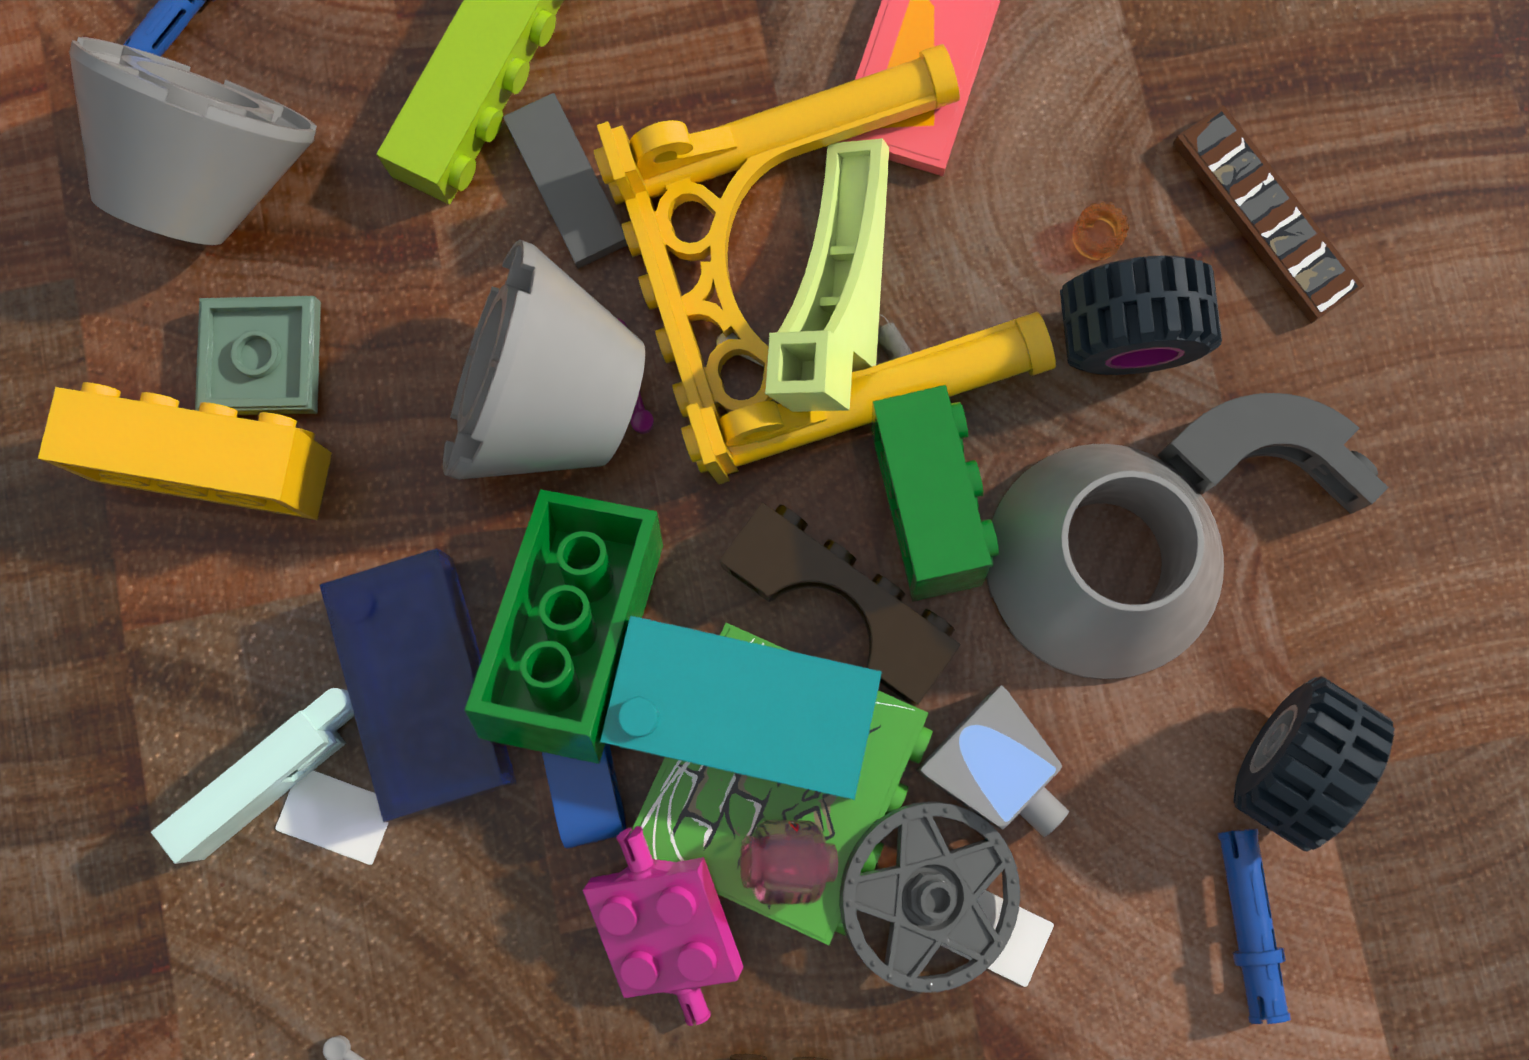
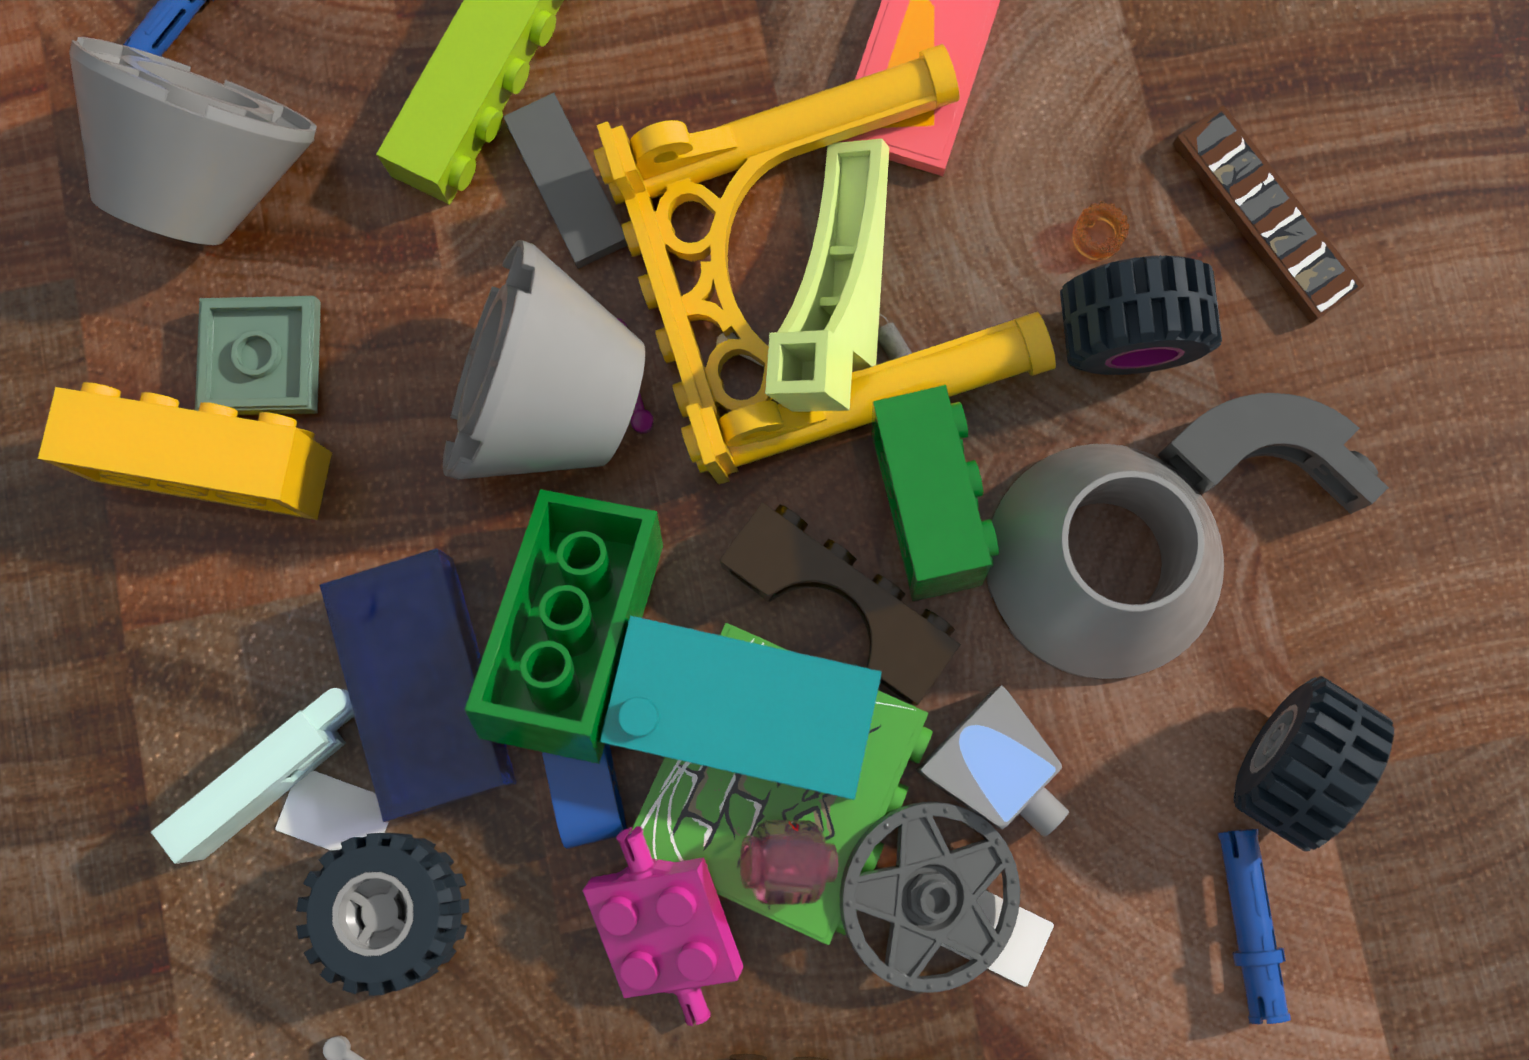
none -> black wheel [296,833,469,996]

